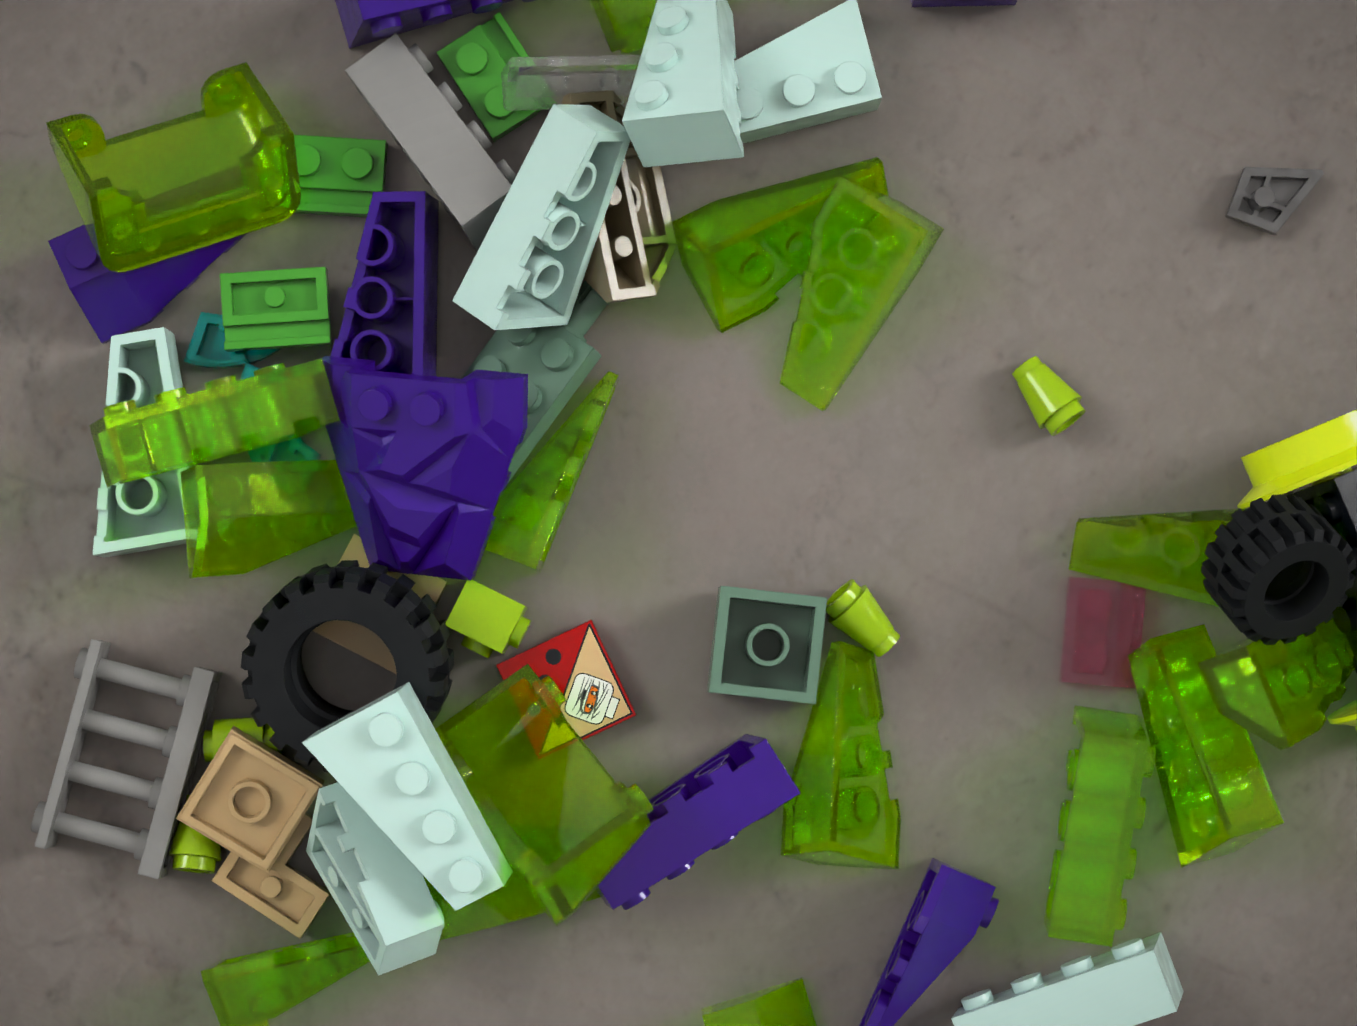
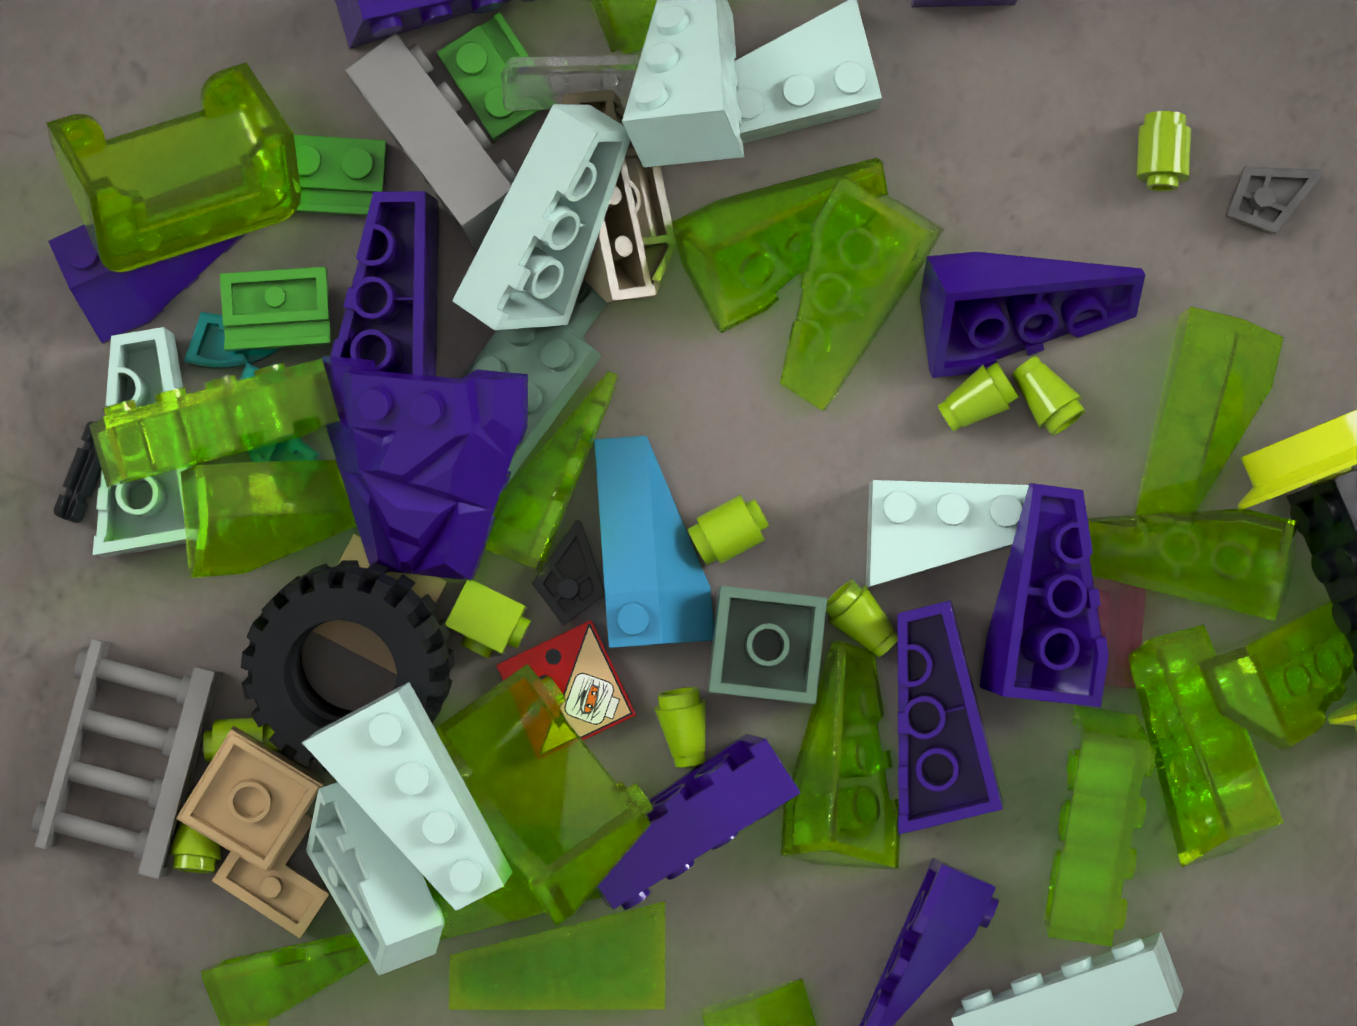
black tyre [1201,494,1356,645] -> none
none -> black axle [53,421,106,523]
none -> clear neon green wedge [449,901,665,1011]
none -> black piece [532,520,605,626]
none -> dark azure wedge [594,436,714,648]
none -> lime cone [654,687,706,768]
none -> lime brick [688,494,770,566]
none -> light aqua wedge [866,480,1029,588]
none -> dark purple wedge [897,600,1004,835]
none -> dark purple wedge [920,252,1146,378]
none -> lime cone [937,362,1019,432]
none -> dark purple wedge [979,483,1109,707]
none -> clear neon green wedge [1134,307,1284,528]
none -> lime brick [1136,111,1191,192]

